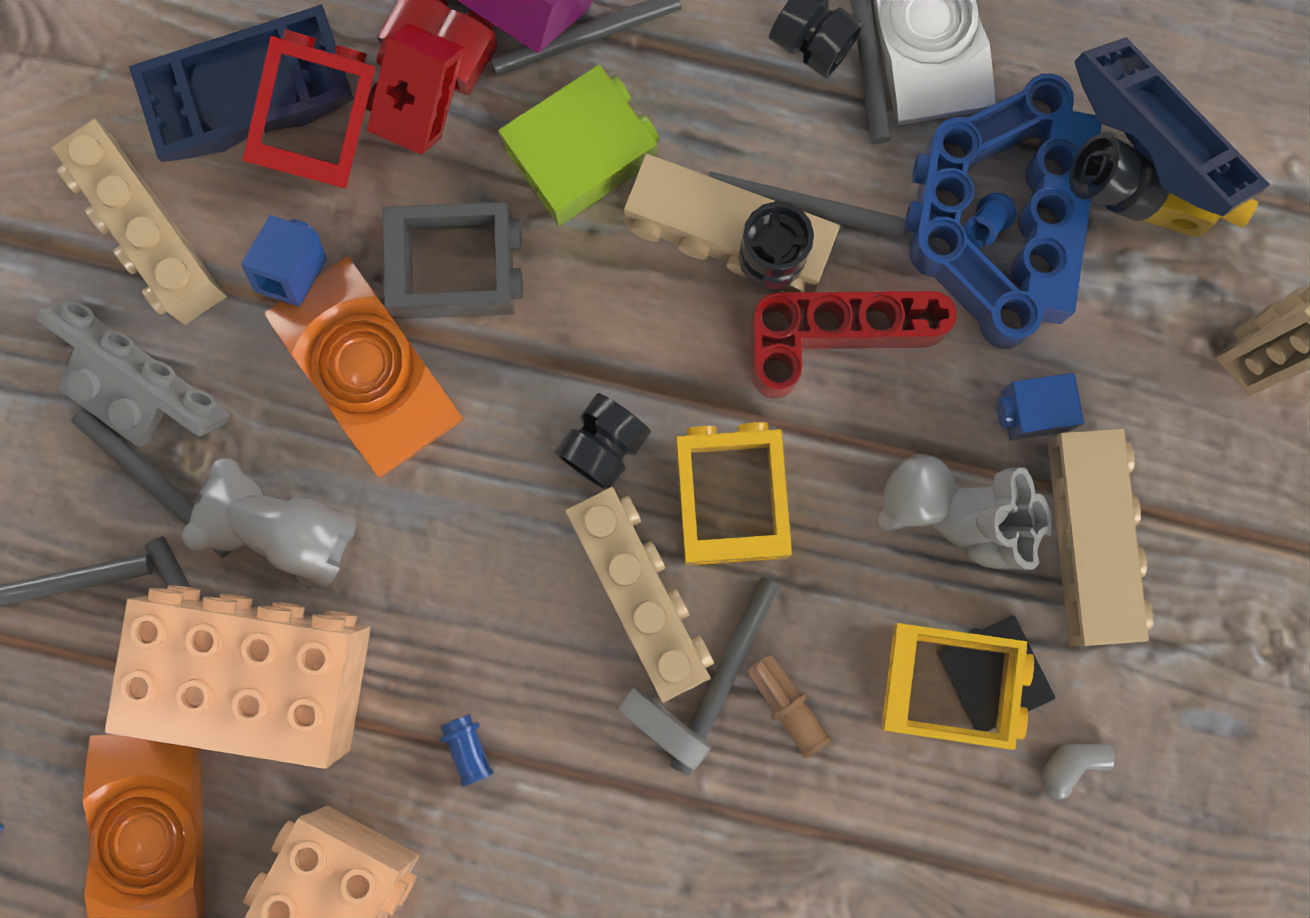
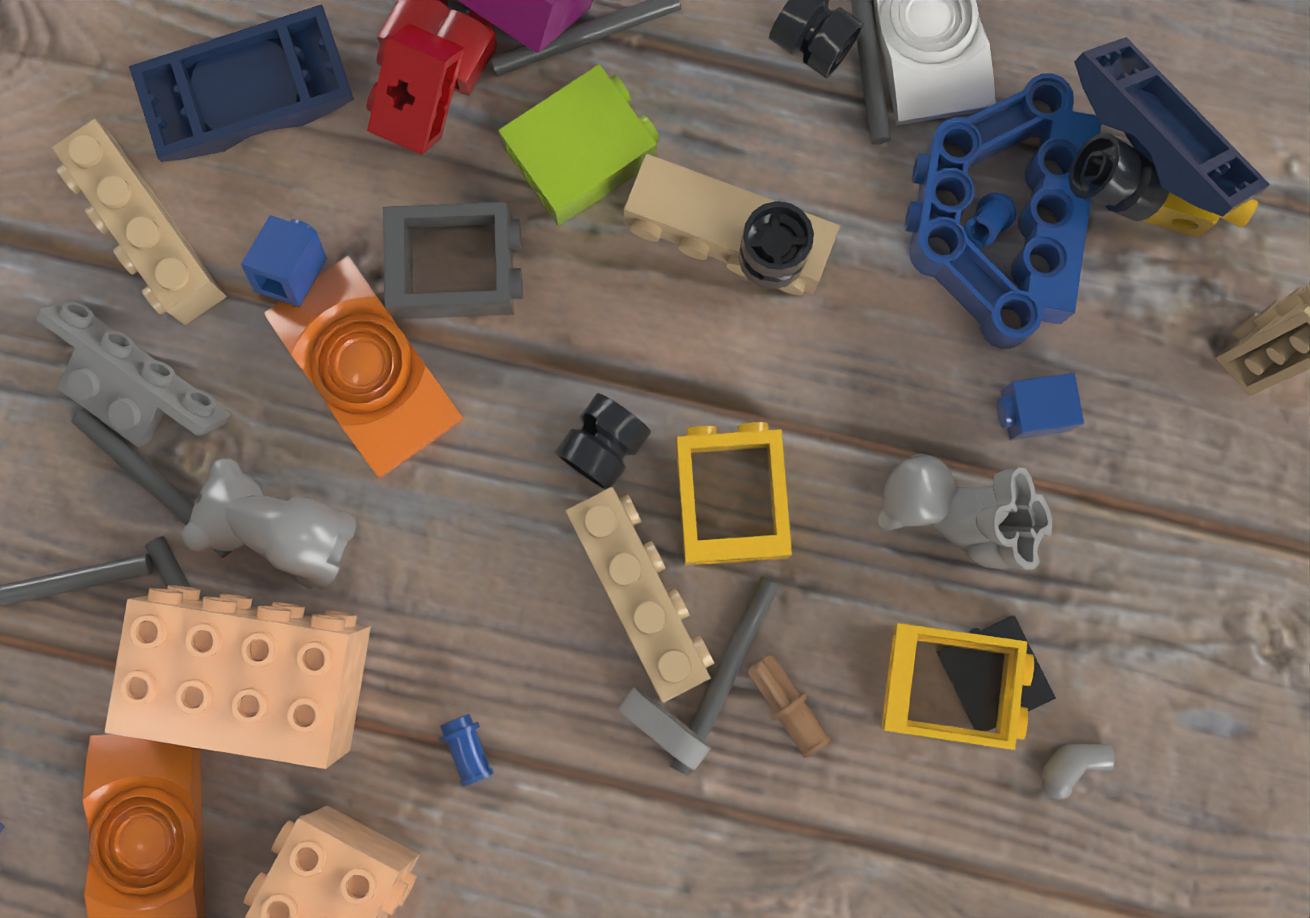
red window [242,30,376,189] -> none
dark grey bar [709,171,906,238] -> none
red beam [751,291,957,399] -> none
tan brick [1047,429,1153,647] -> none

